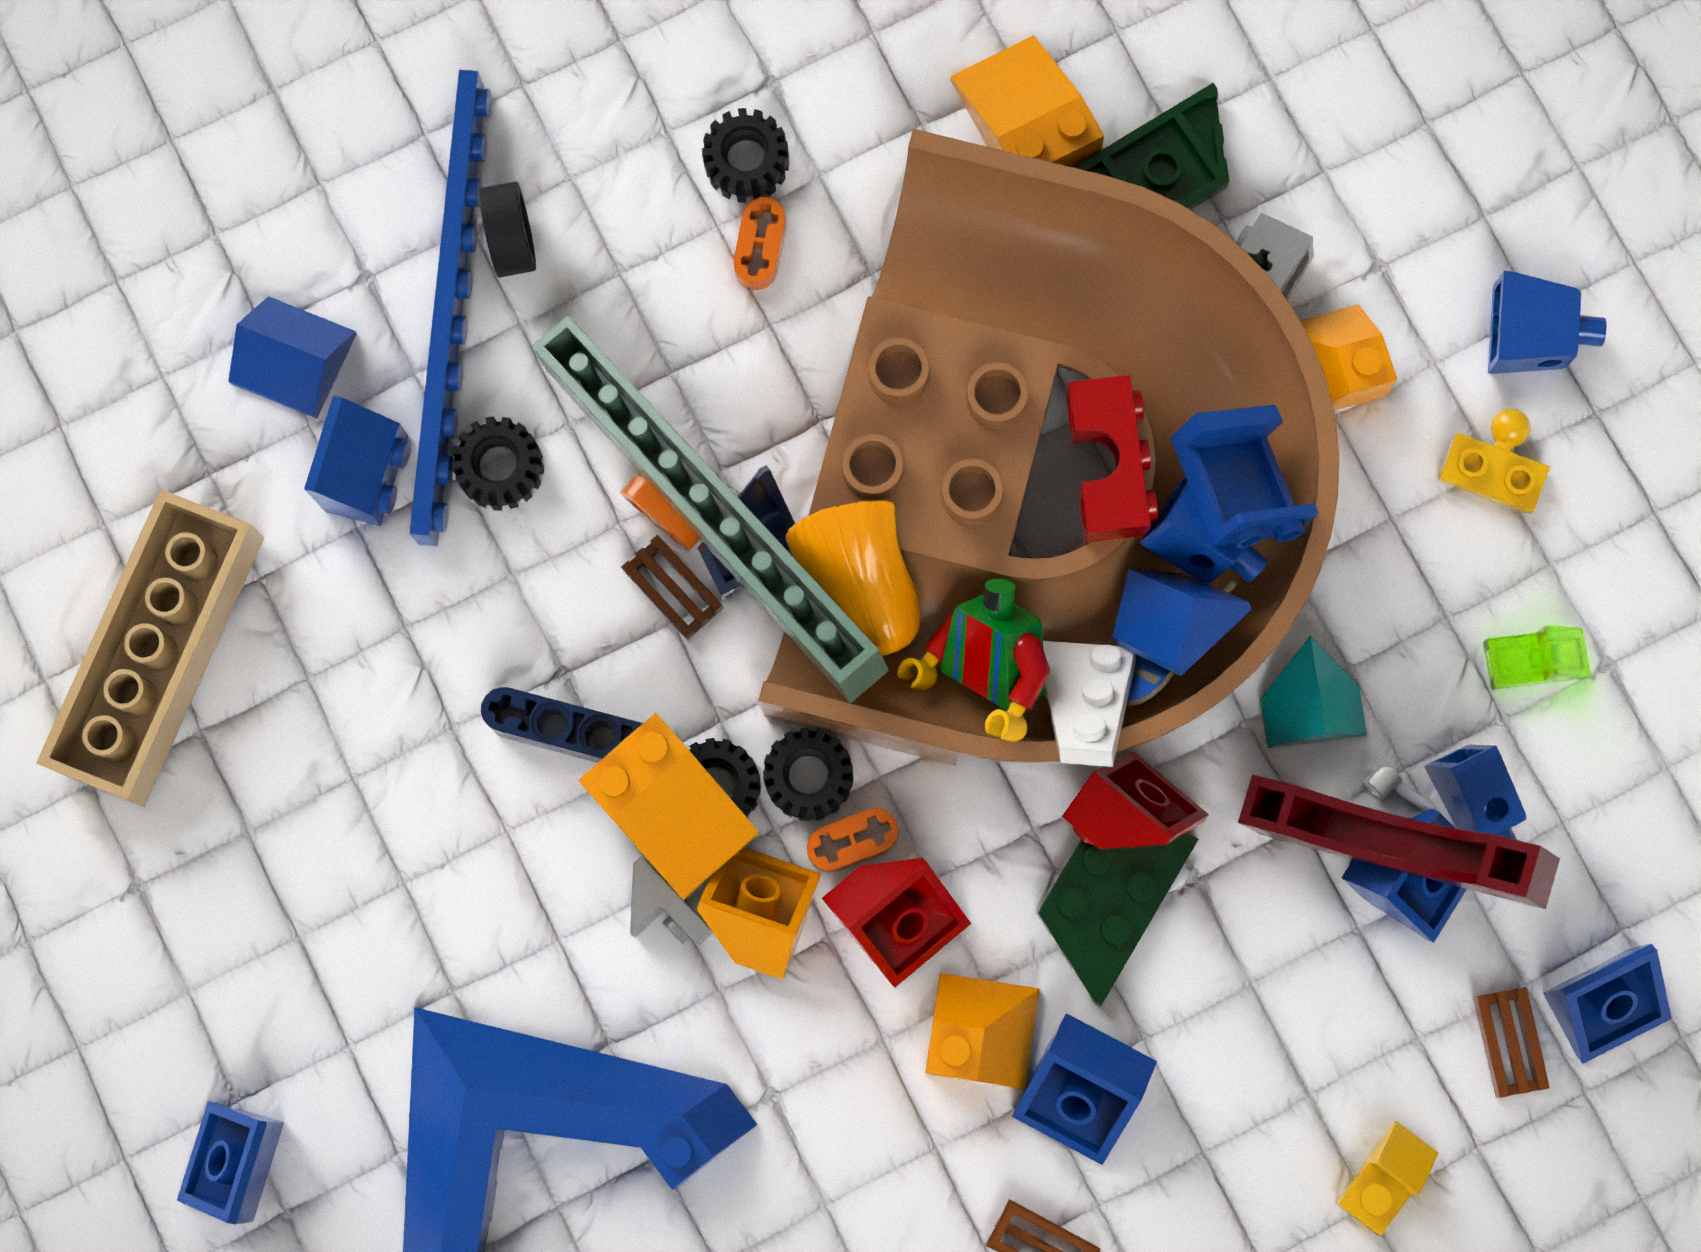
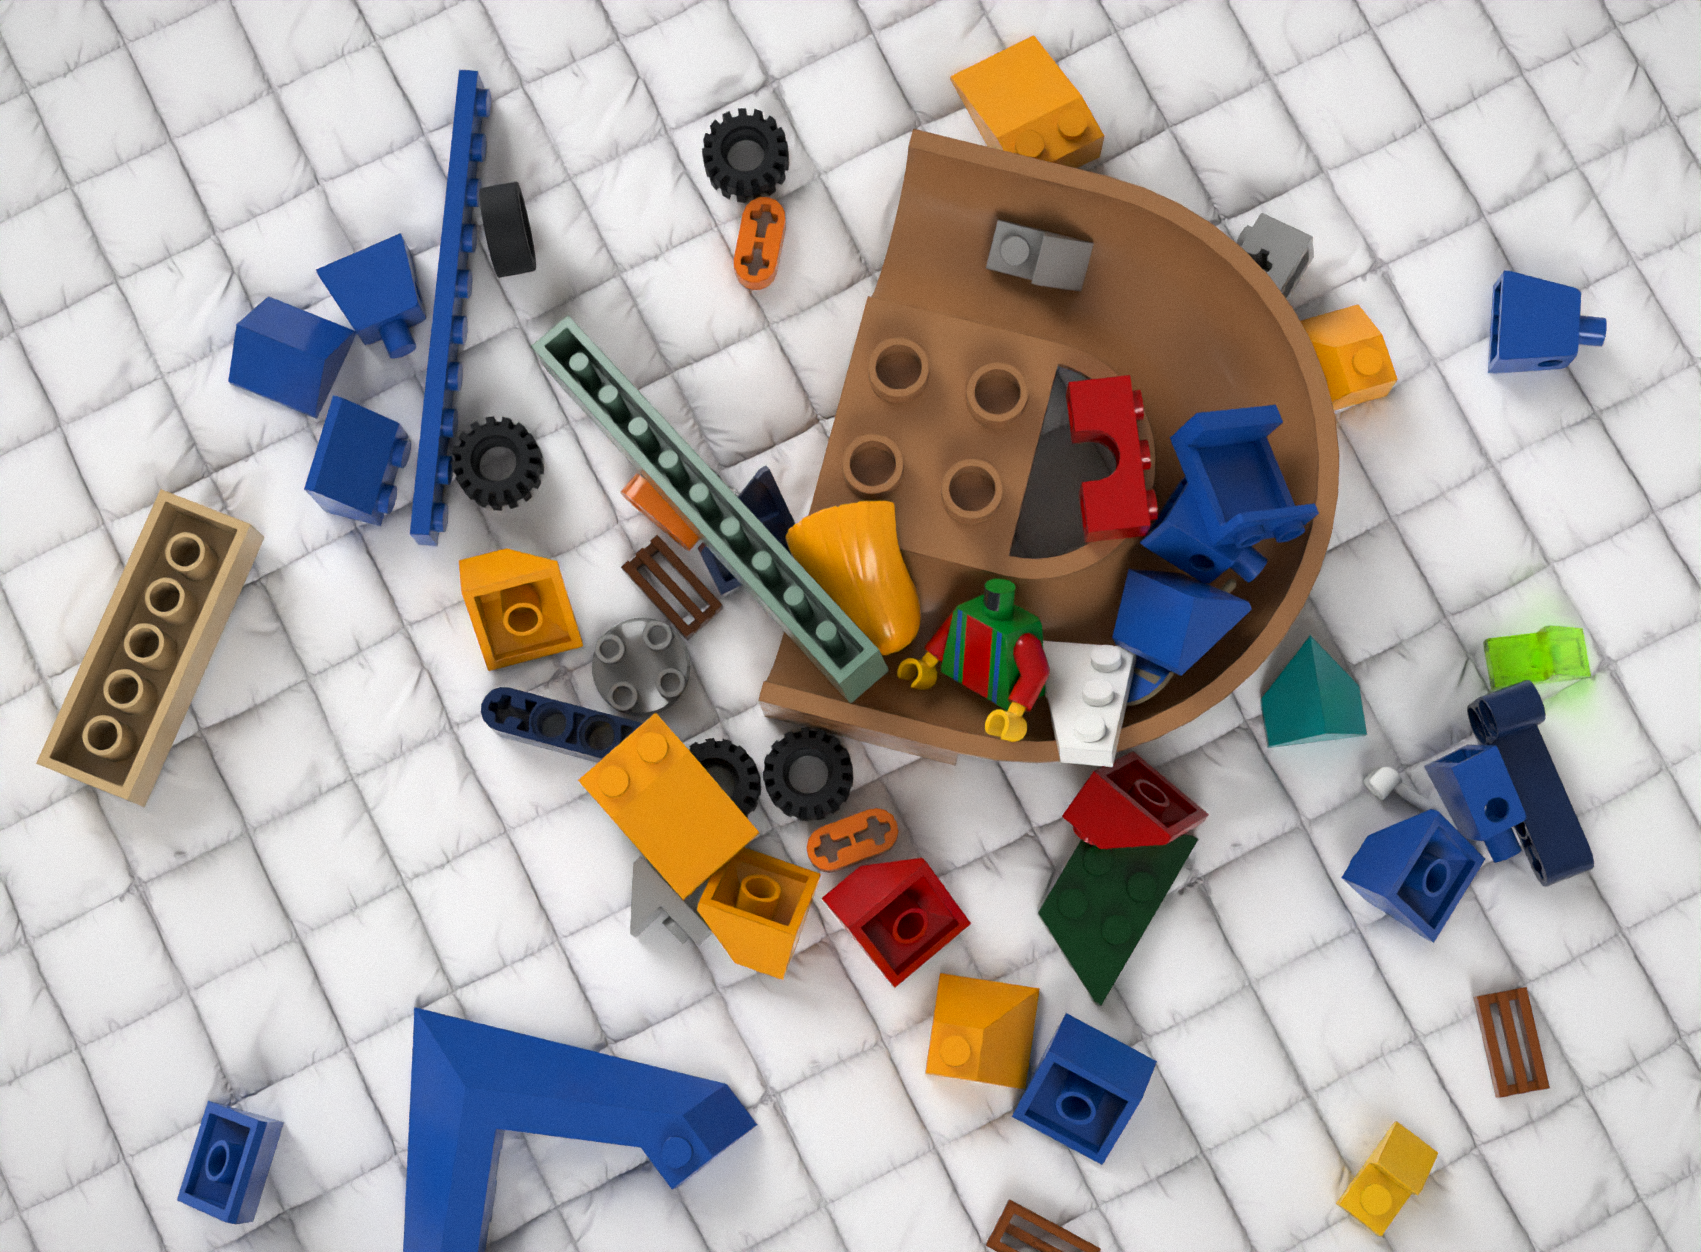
dark green wing [1073,83,1229,210] -> none
dark red arch [1238,774,1560,909] -> none
yellow plate [1437,409,1550,514] -> none
blue slope [1543,944,1672,1064] -> none
none -> blue torso [316,233,426,359]
none -> light orange slope [459,548,583,671]
none -> light grey dish [592,618,691,716]
none -> light grey slope [986,219,1094,291]
none -> dark blue beam [1467,680,1594,887]

